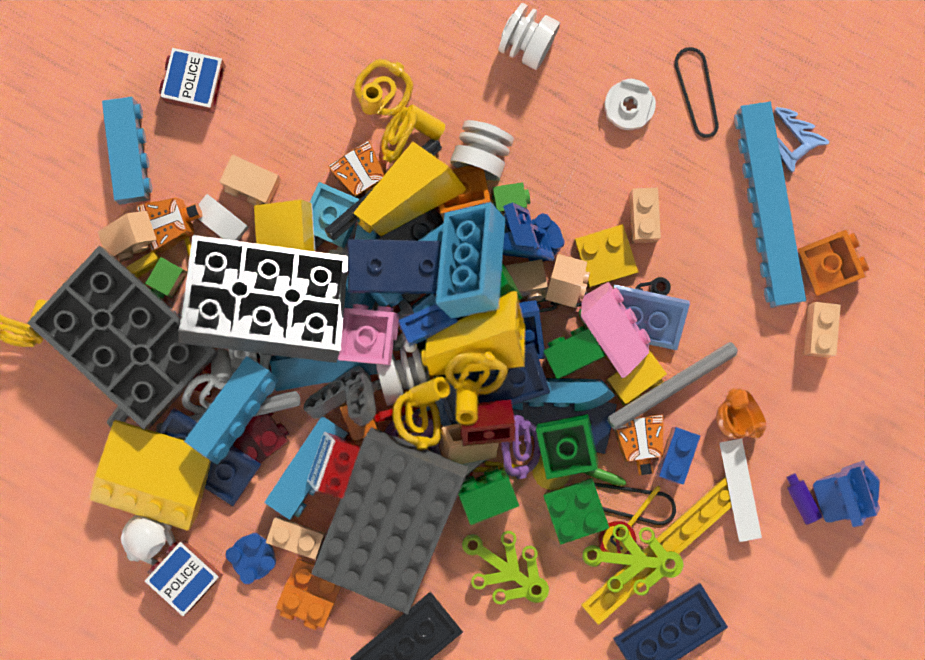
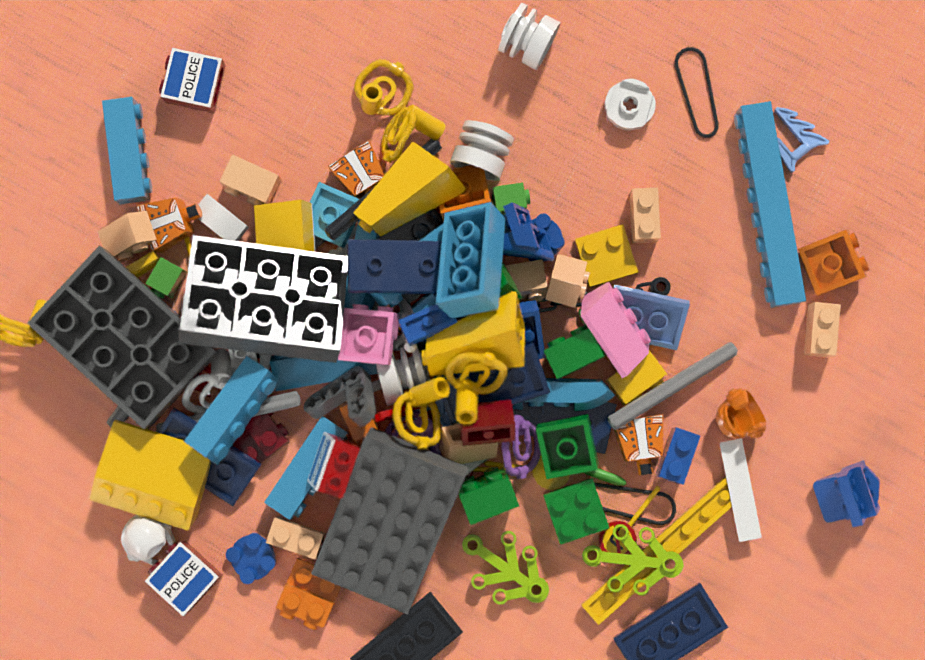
dark purple cylinder [786,473,823,525] -> none

